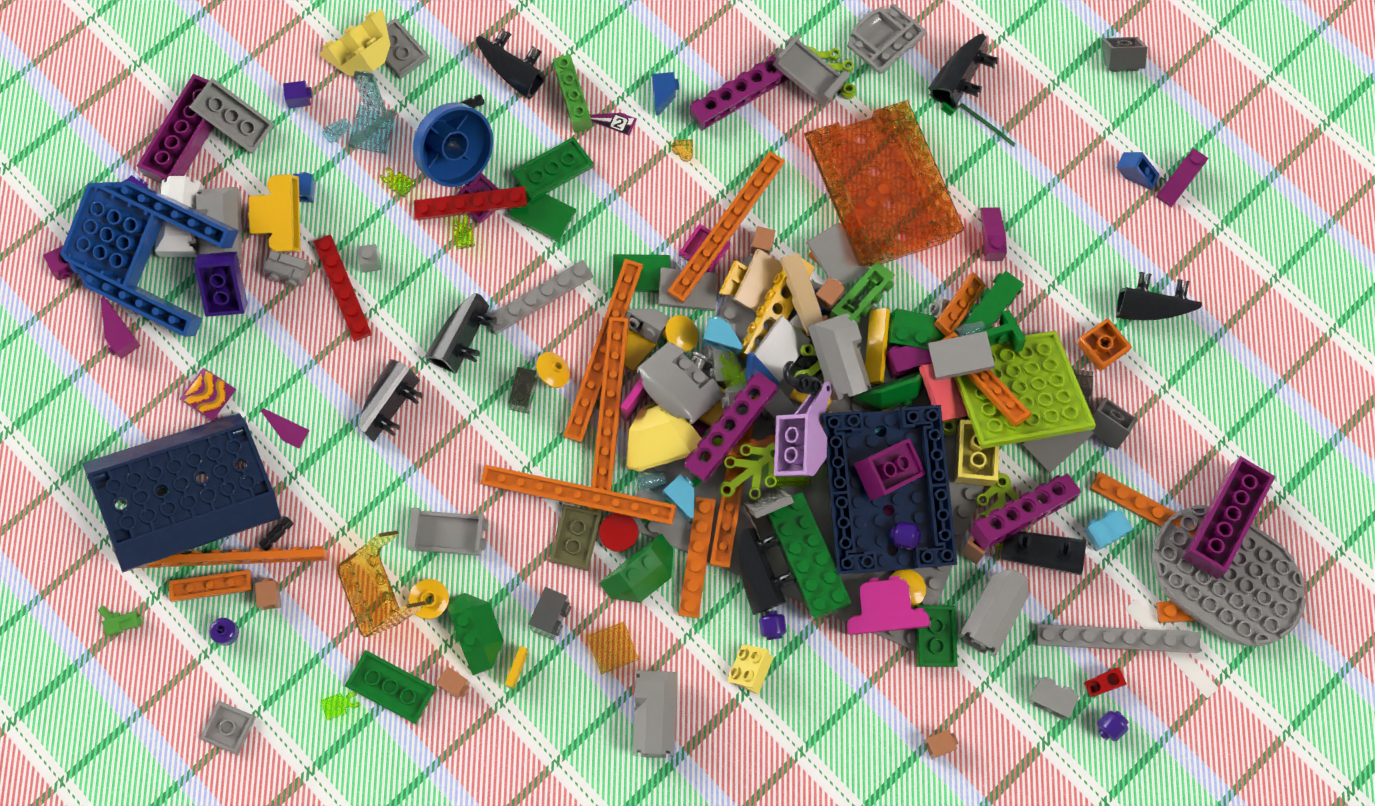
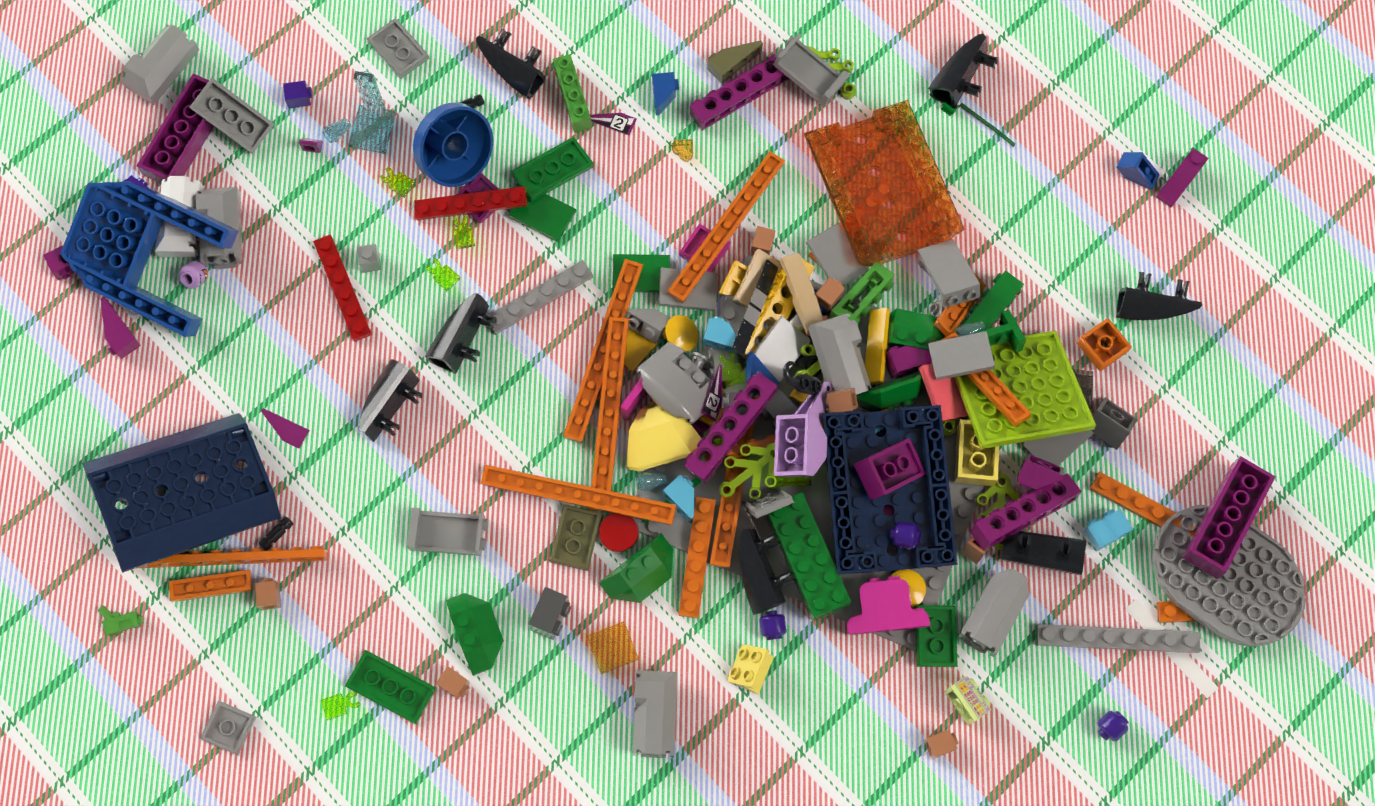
slope [180,368,236,421] -> none
dark purple brick [194,251,248,317] -> none
dark purple head [209,618,239,646] -> none
yellow brick [247,174,301,253] -> none
light grey brick [264,250,311,287] -> none
blue brick [293,172,316,203] -> none
light yellow brick [319,9,390,78] -> none
clear yellow windscreen [338,531,426,637] -> none
yellow dish [408,579,449,619] -> none
yellow tile [505,646,529,689] -> none
clear smoke brick [508,367,538,414] -> none
yellow dish [536,352,570,388] -> none
light grey slope [847,4,927,74] -> none
magenta slope [981,207,1007,261] -> none
light grey brick [1028,677,1079,720] -> none
red leg [1084,667,1127,698] -> none
dark grey slope [1101,37,1148,72] -> none
none -> light grey brick [121,24,200,105]
none -> lavender head [179,261,208,289]
none -> magenta slope [299,138,323,153]
none -> clear neon green plate [426,258,460,292]
none -> sticker [701,364,722,422]
none -> olive slope [707,40,763,84]
none -> black sticker [732,260,778,356]
none -> nougat brick [825,388,858,413]
none -> light grey panel [918,239,980,308]
none -> yellowish green slope [944,676,991,726]
none -> magenta slope [1017,453,1064,490]

